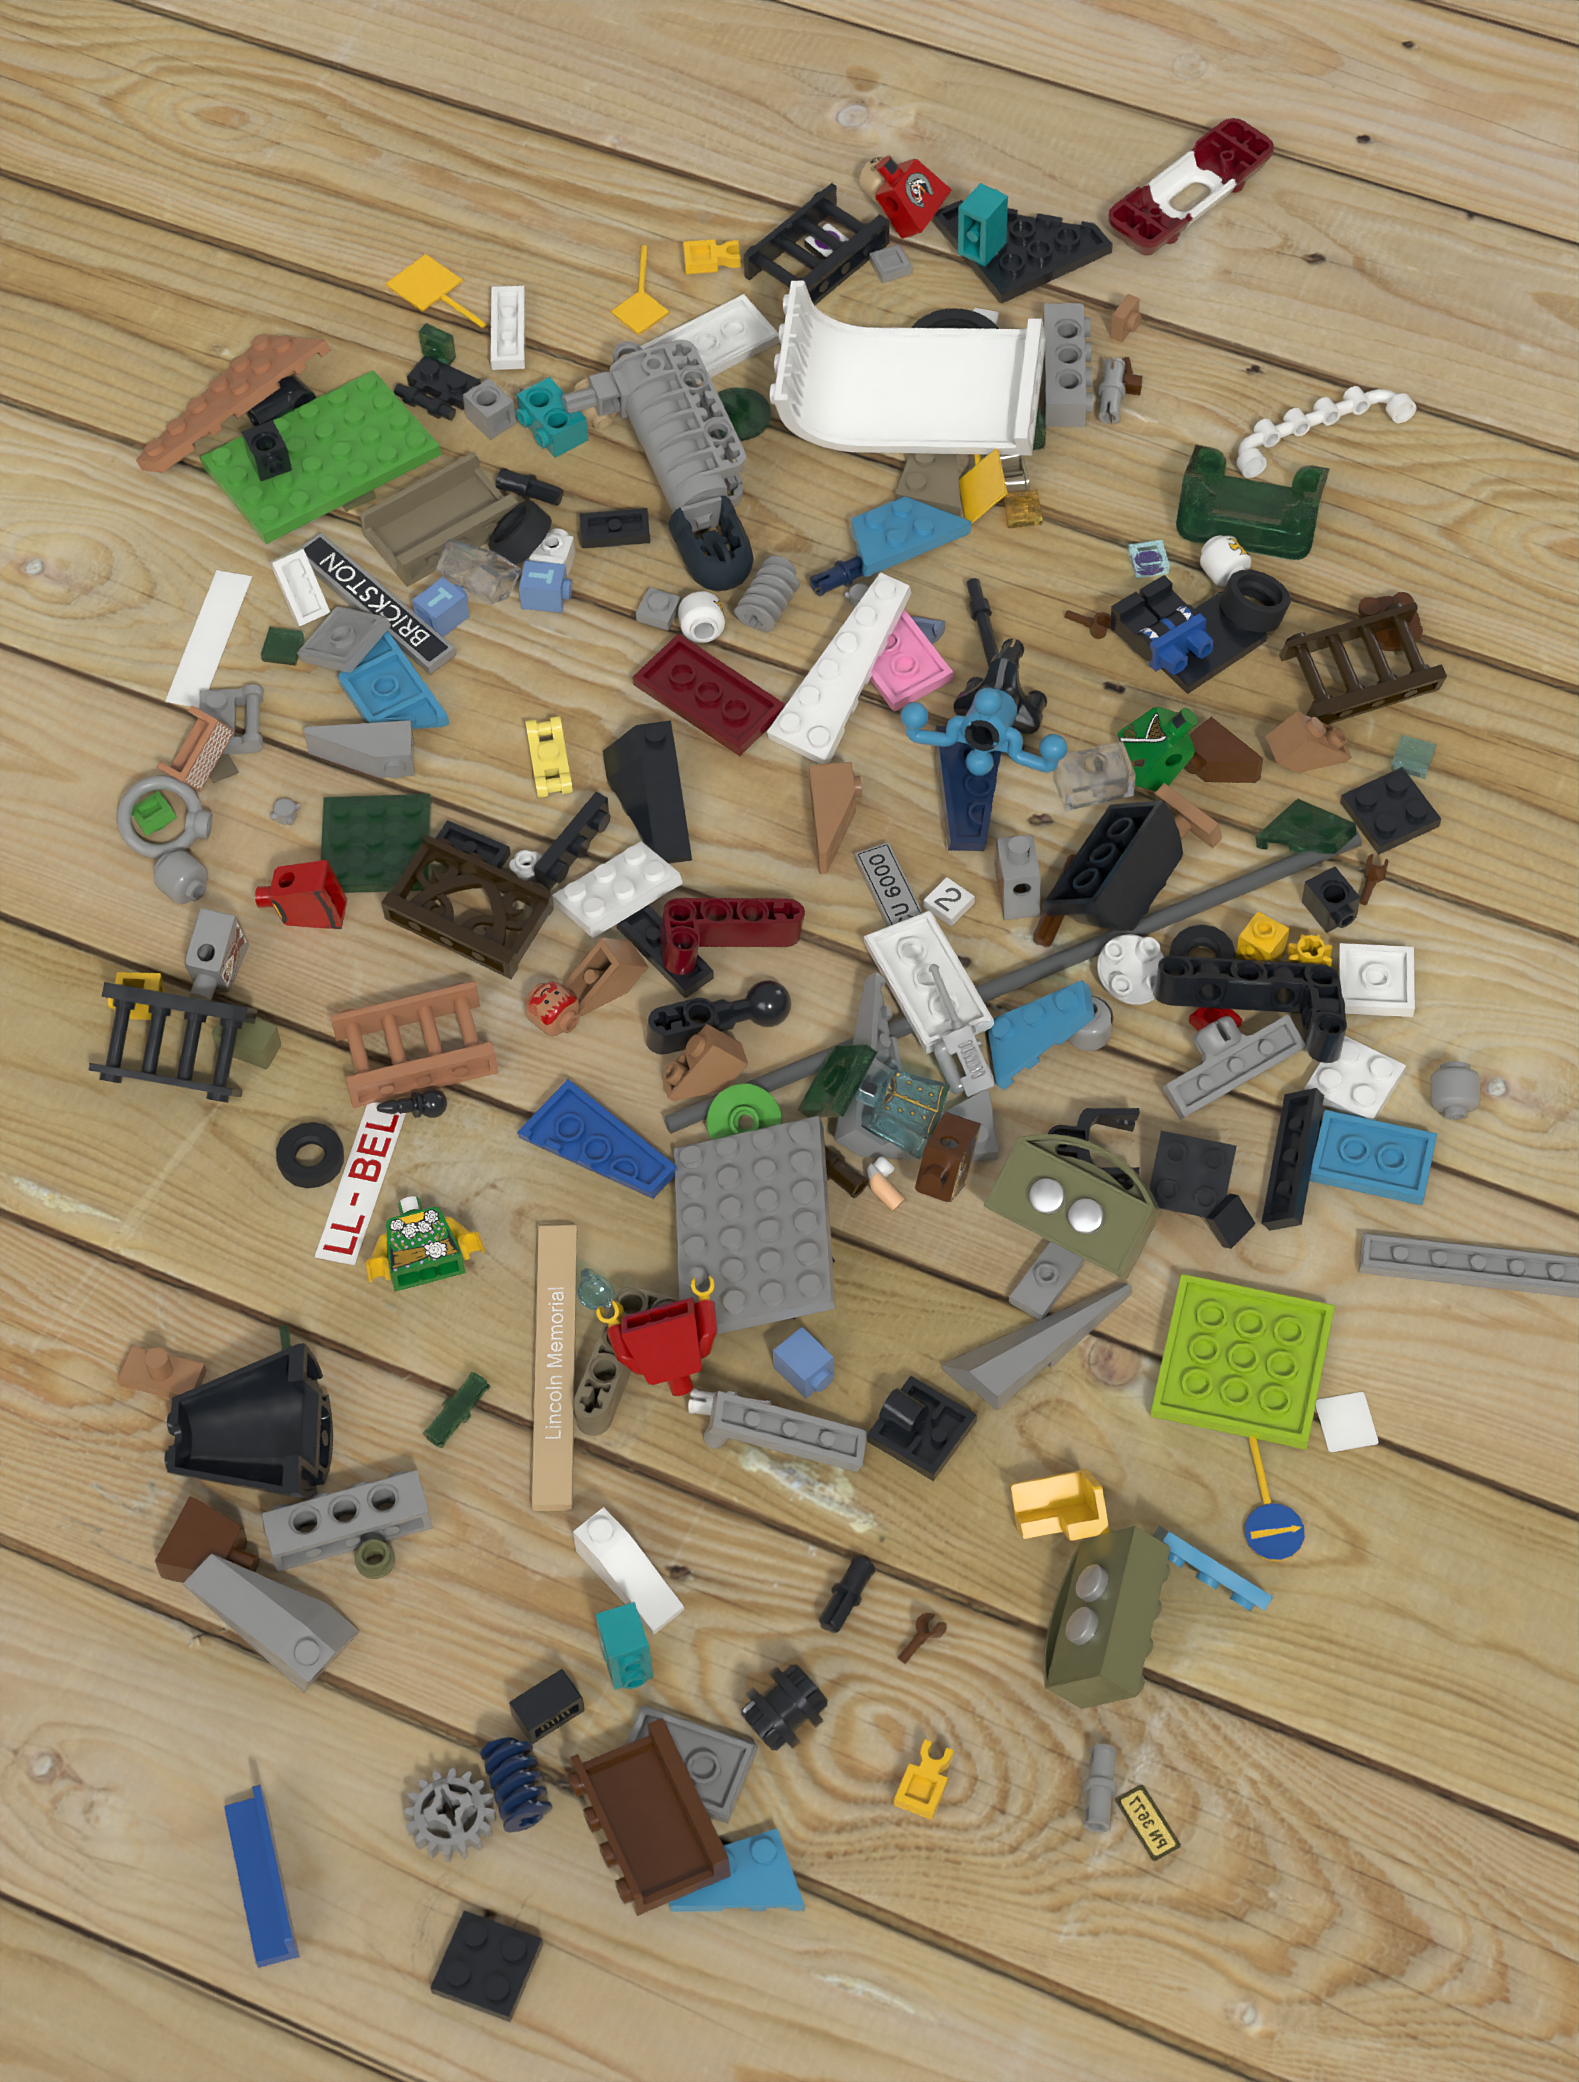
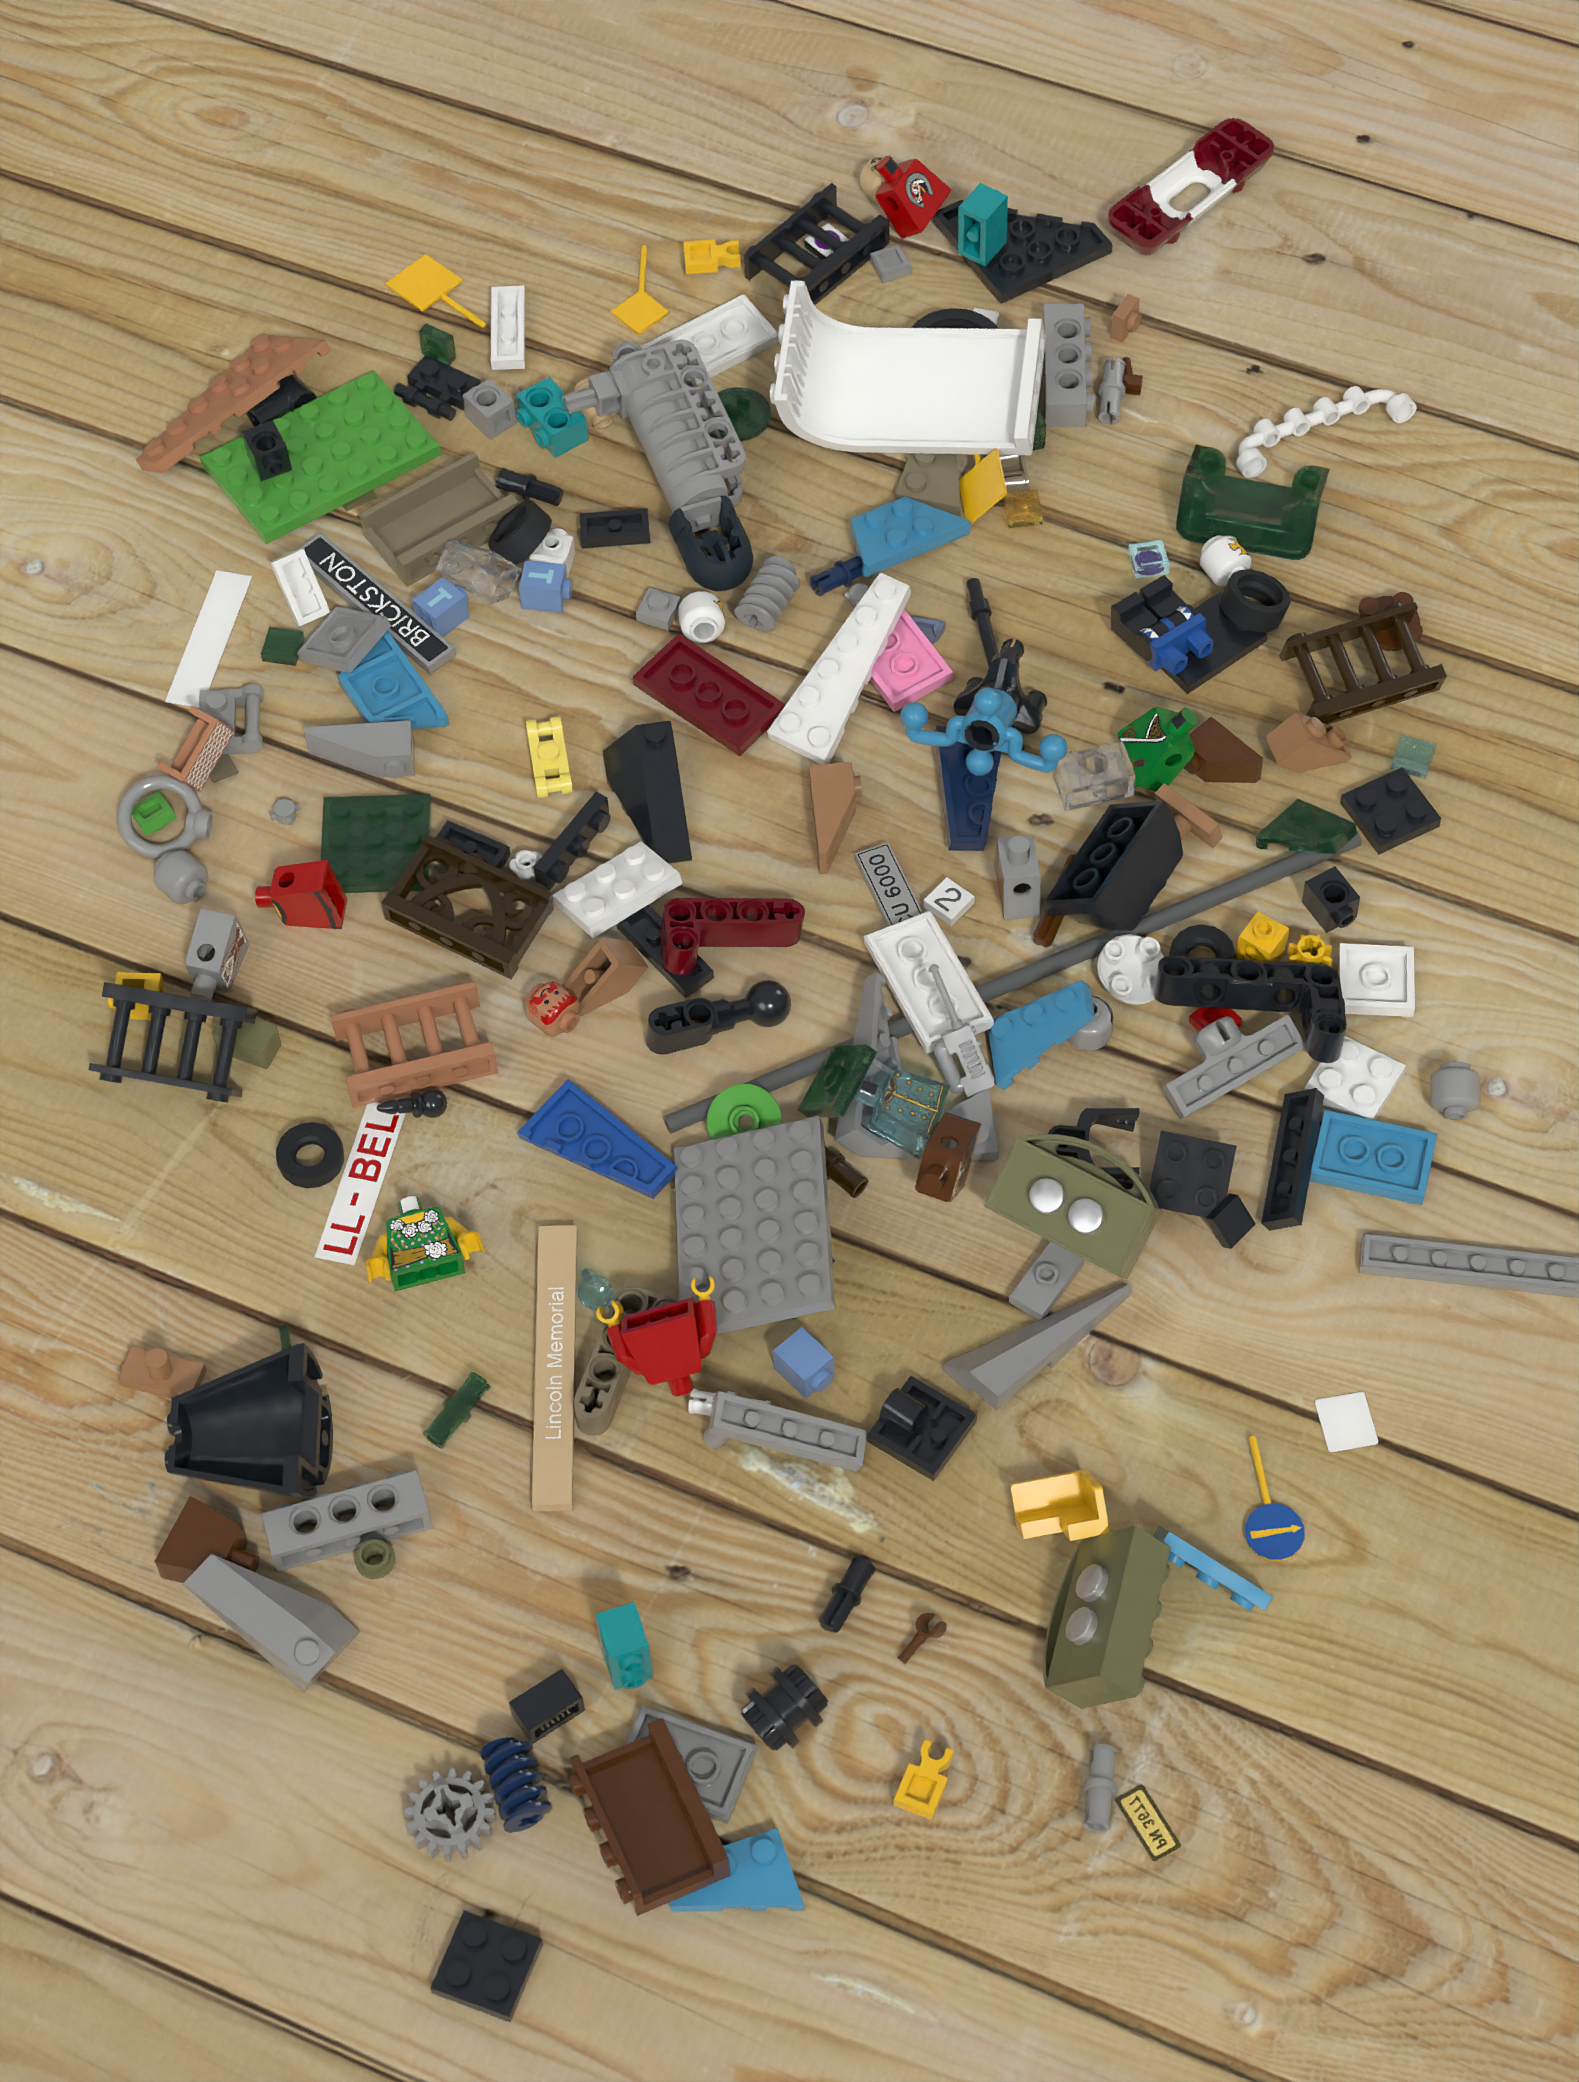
blue panel [224,1784,300,1968] -> none
white slope [573,1507,684,1635] -> none
medium nougat slope [662,1024,748,1101] -> none
light nougat arm [867,1156,906,1212] -> none
reddish brown hand [1065,610,1111,639] -> none
lime plate [1150,1274,1335,1450] -> none
reddish brown hand [1359,854,1389,905] -> none

